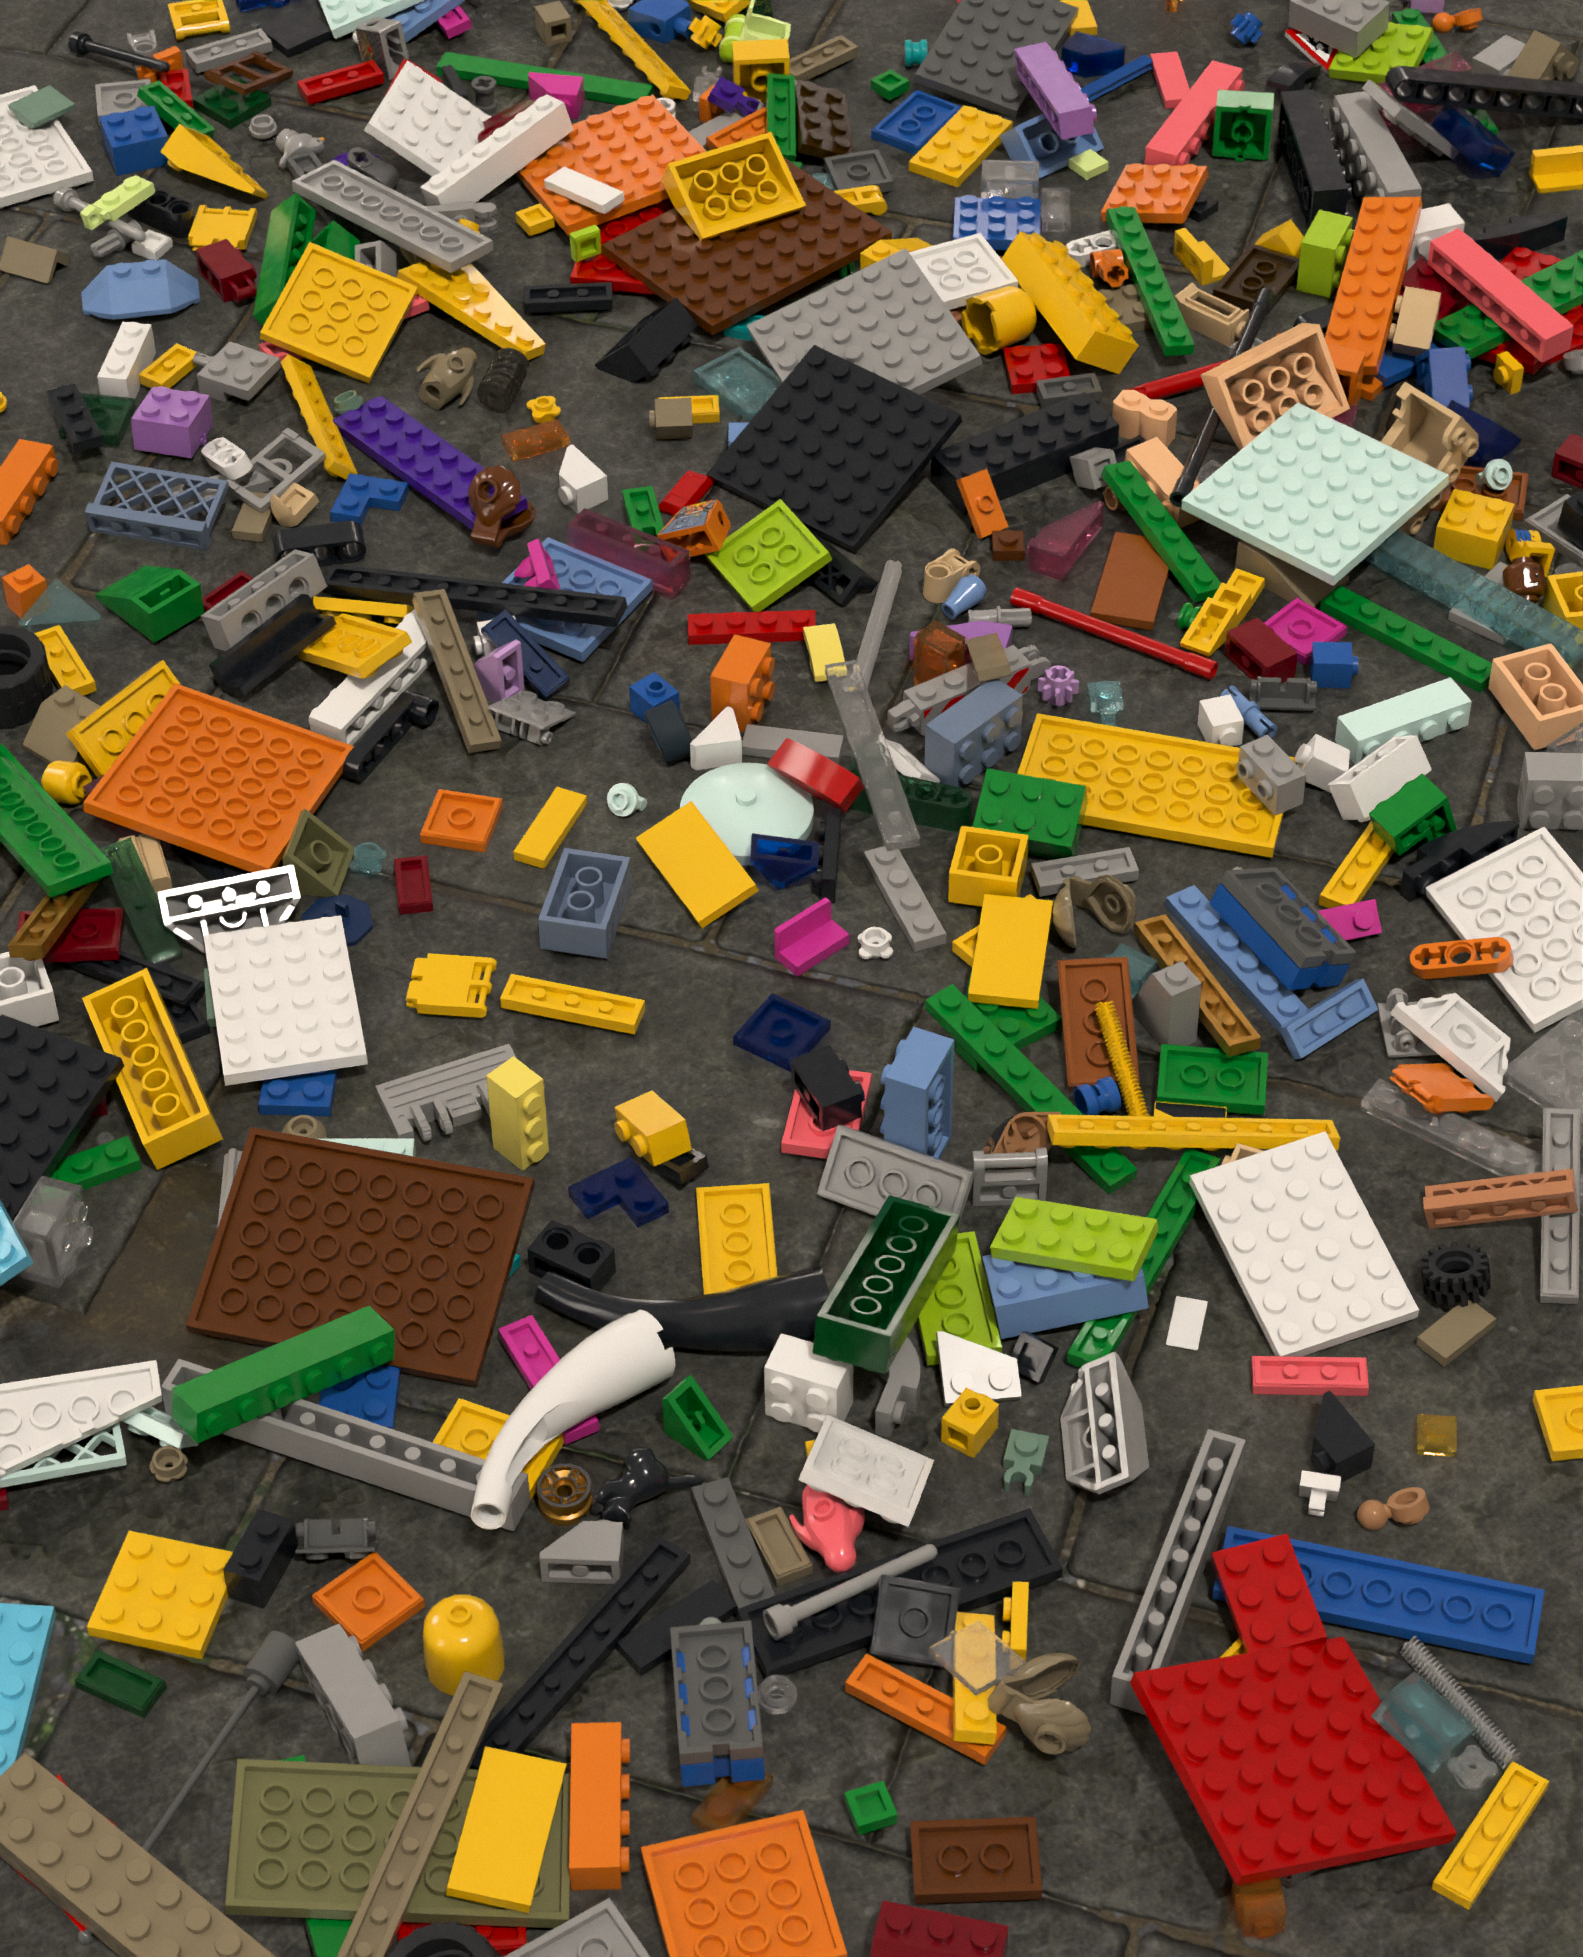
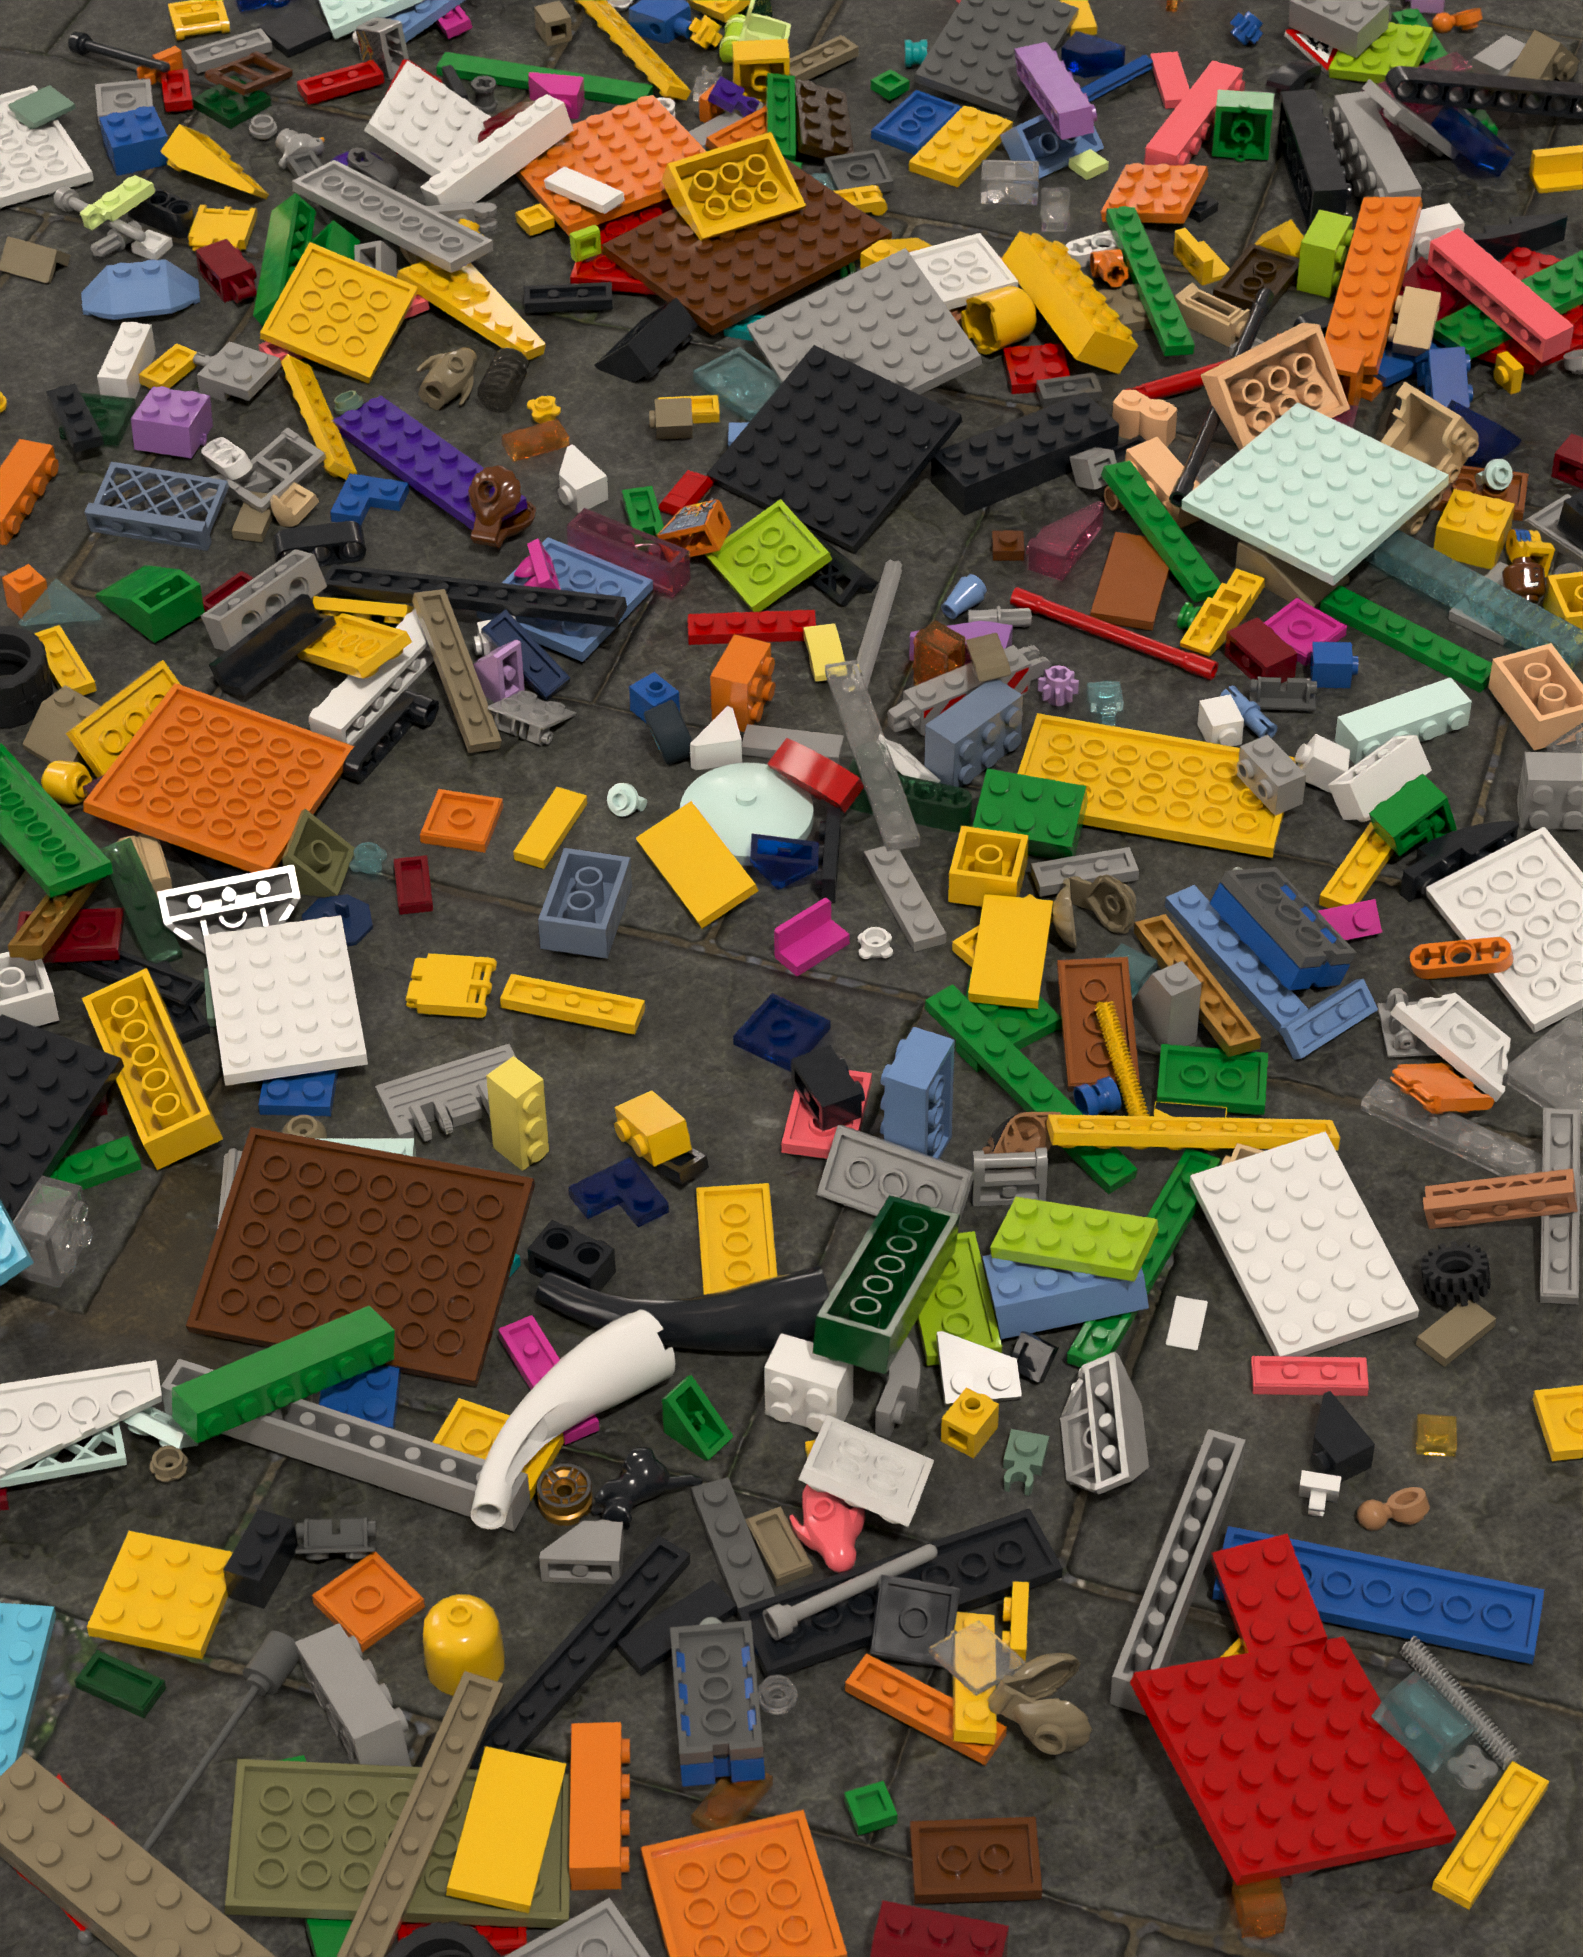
light grey piece [127,29,158,72] -> none
green plate [137,81,216,139] -> none
tan piece [923,548,981,603] -> none
plate [953,195,1041,250] -> none
orange plate [956,469,1008,539] -> none

